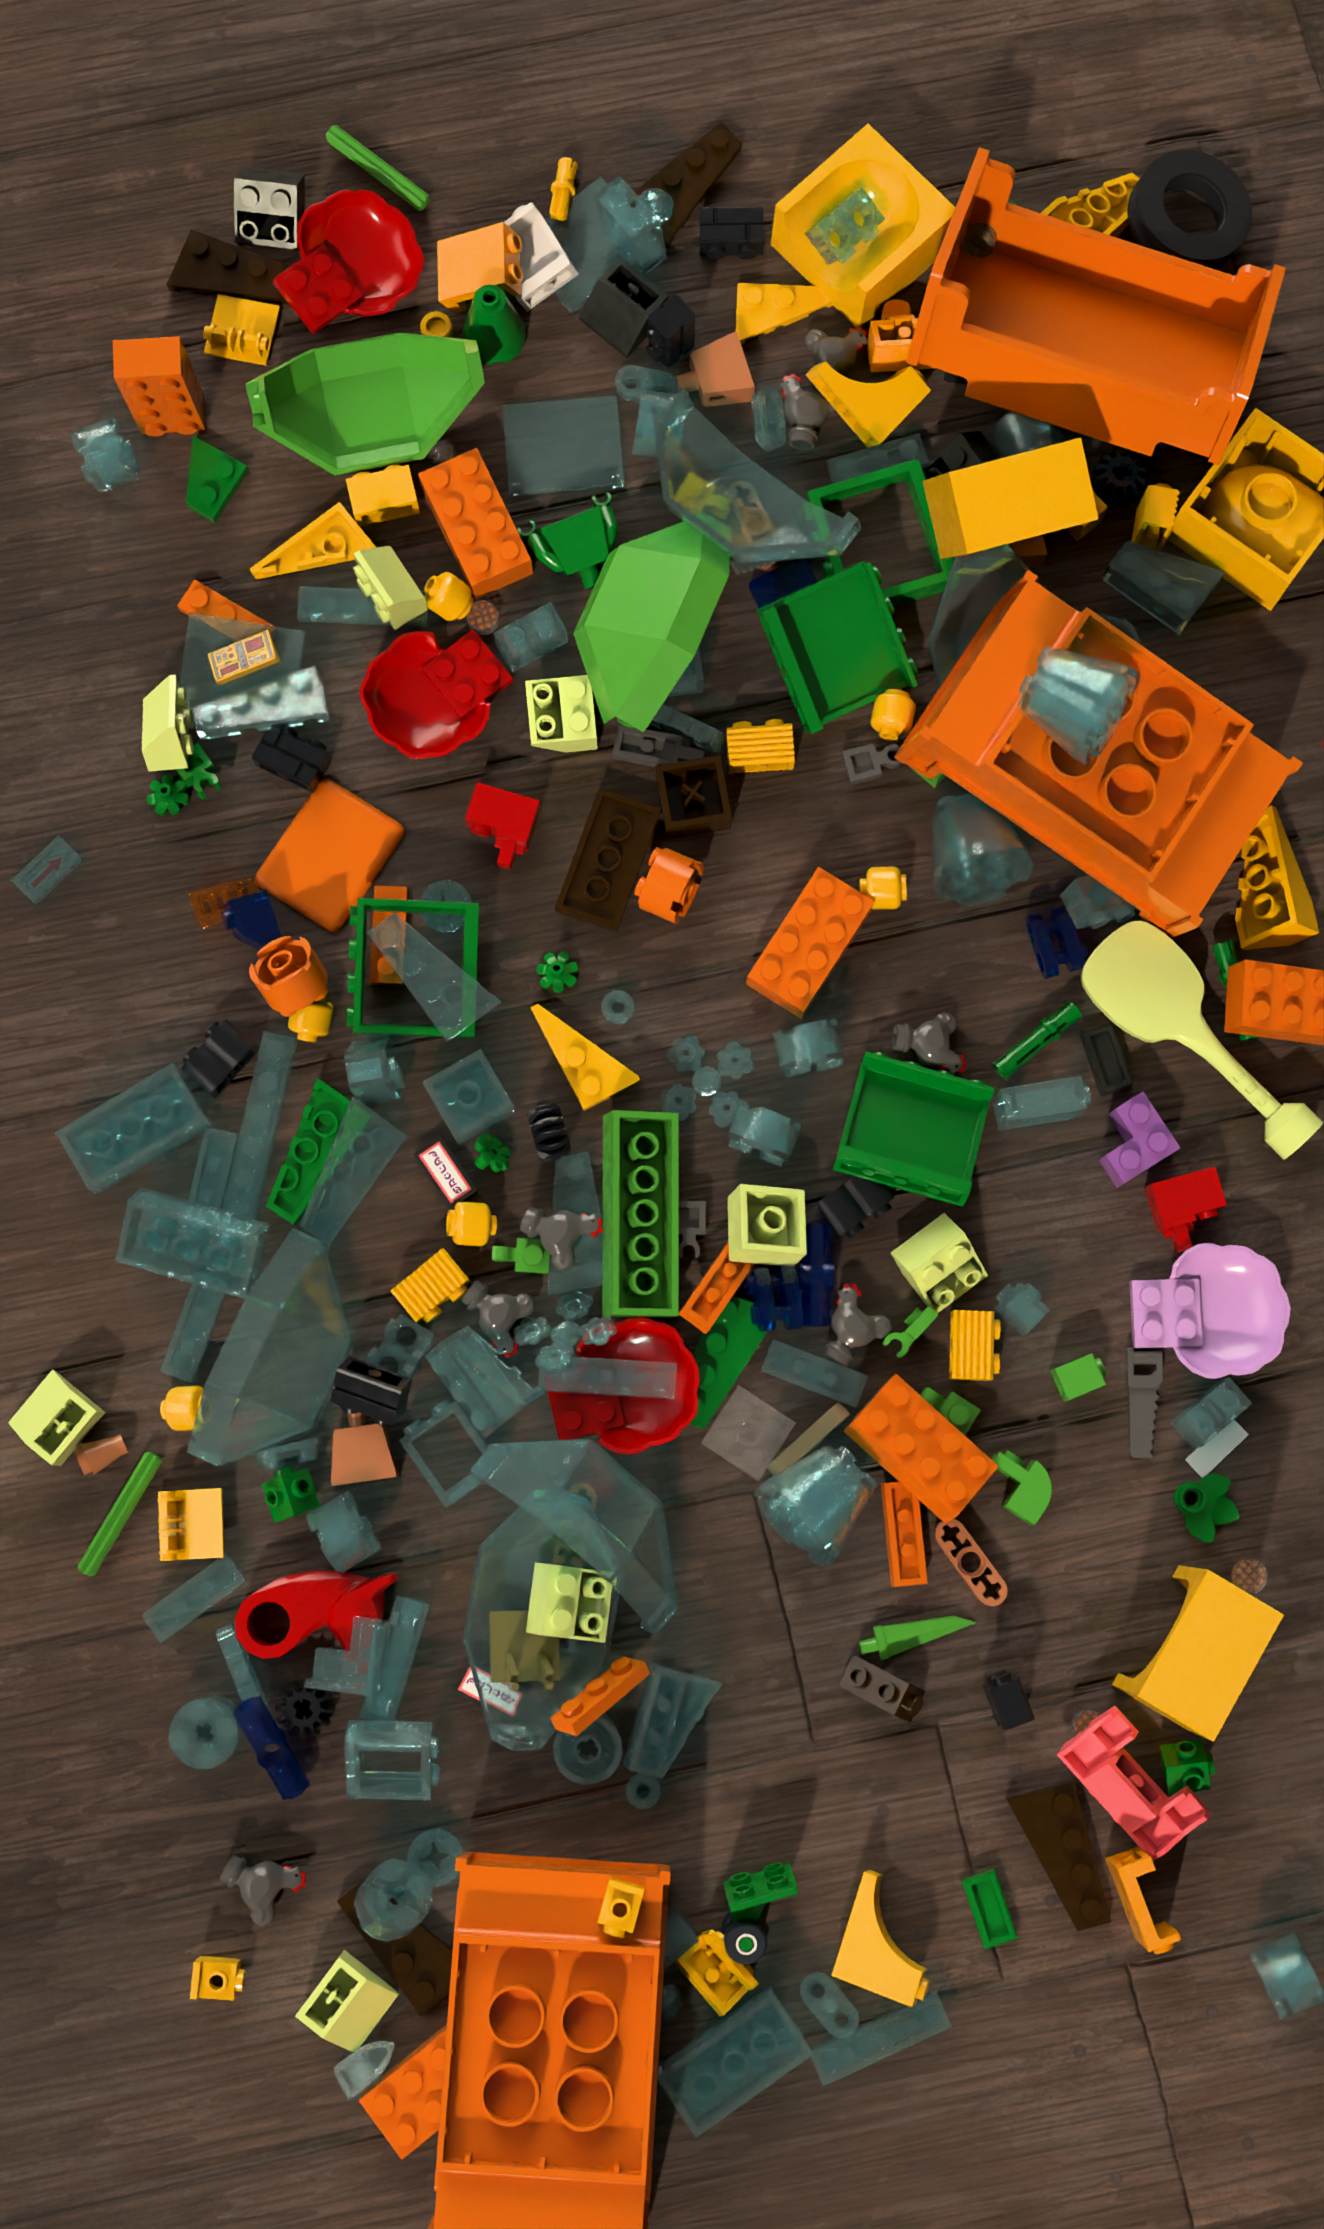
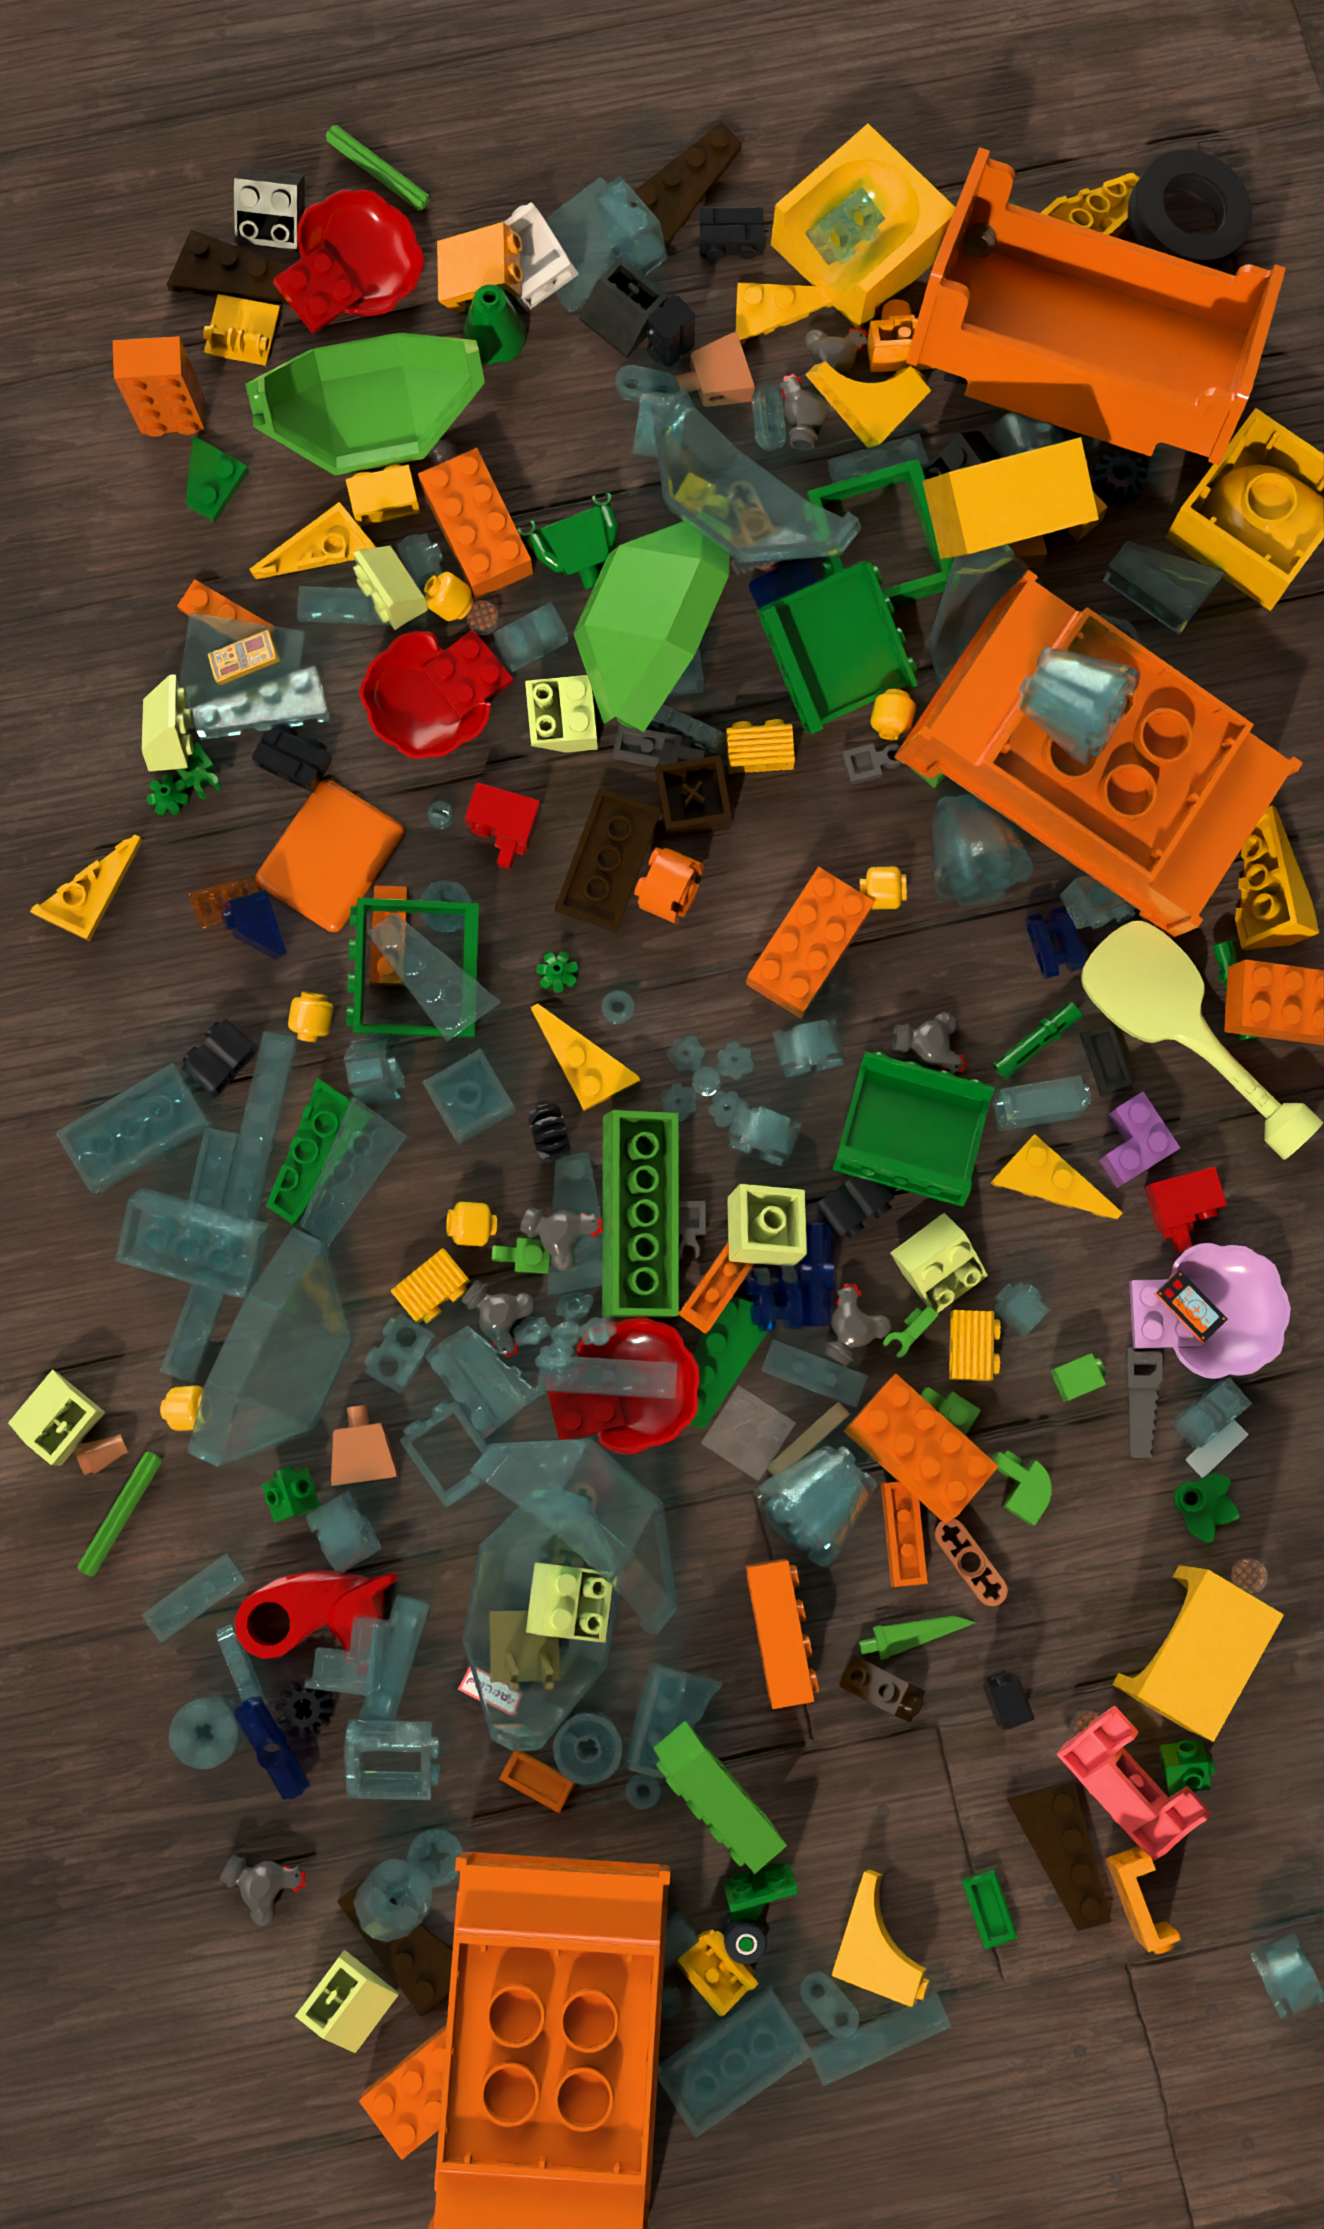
clear light blue tile [11,835,83,905] -> none
clear light blue brick [71,416,140,492] -> none
yellow hinge [158,1488,225,1561] -> none
yellow brick [190,1956,246,2001] -> none
orange brick [249,936,328,1017] -> none
clear light blue plate [255,1437,324,1471] -> none
black brick [330,1356,412,1425] -> none
clear light blue plate [332,2041,395,2101] -> none
tile [413,1136,478,1209] -> none
yellow tile [420,311,453,338] -> none
green plant [474,1133,511,1172] -> none
clear light blue piece [502,396,626,496] -> none
yellow axle [549,157,578,222] -> none
orange plate [550,1656,650,1736] -> none
yellow brick [597,1877,645,1938] -> none
clear light blue plate [634,188,674,227] -> none
yellow brick [1131,483,1180,551] -> none
none -> yellow wing [30,834,143,941]
none -> clear light blue brick [396,533,443,588]
none -> clear light blue hinge [427,801,454,829]
none -> orange tile [499,1747,576,1813]
none -> bright green brick [653,1720,787,1874]
none -> orange brick [745,1559,819,1709]
none -> yellow wing [990,1134,1123,1220]
none -> tile [1154,1270,1228,1343]

